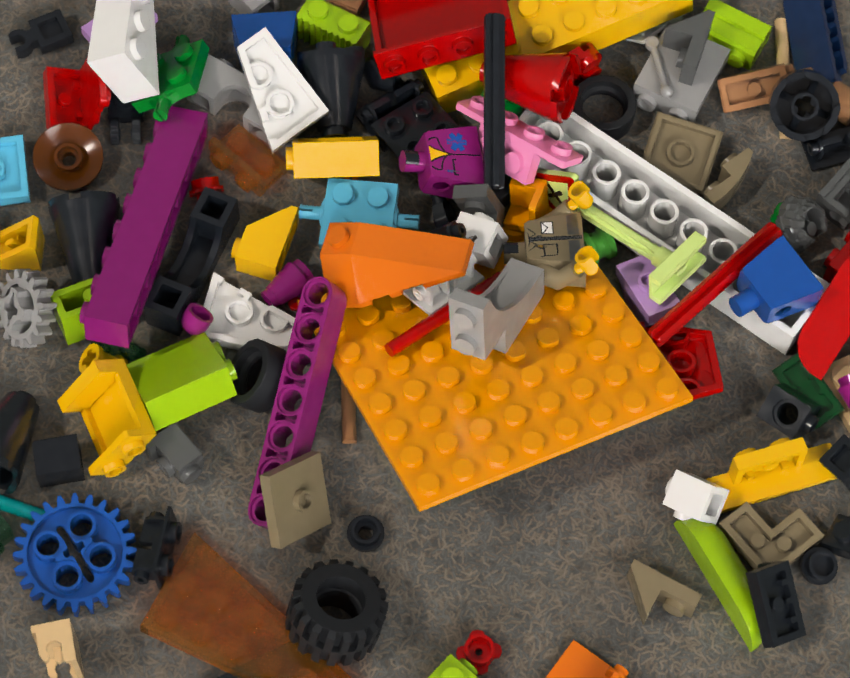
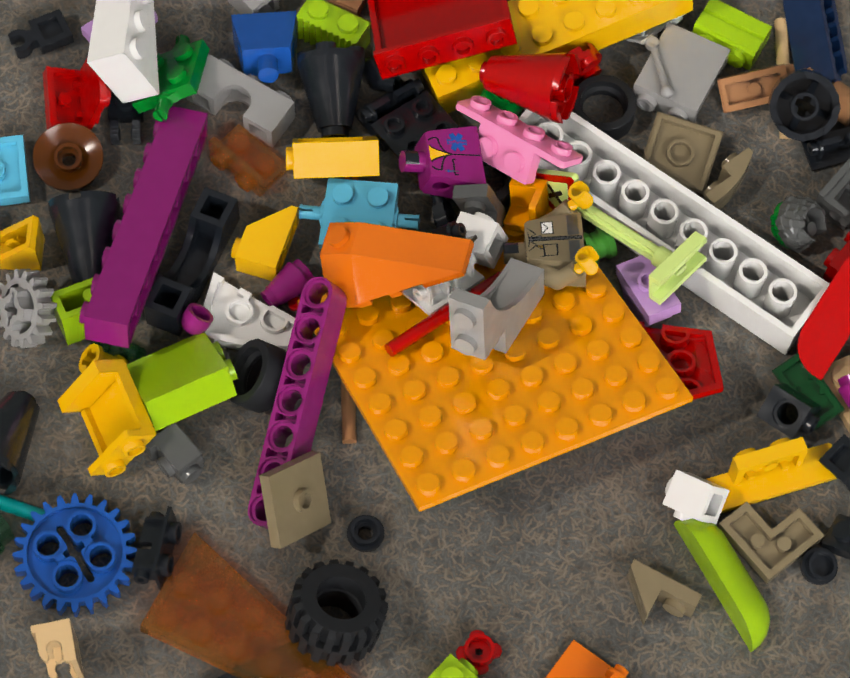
black panel [32,434,85,488] -> none
red plate [189,176,224,200] -> none
white wing [237,27,329,154] -> none
black axle [484,13,505,190] -> none
red axle [647,222,783,347] -> none
dark grey slope [662,10,715,86] -> none
blue torso [729,235,824,323] -> none
black bracket [746,560,806,648] -> none

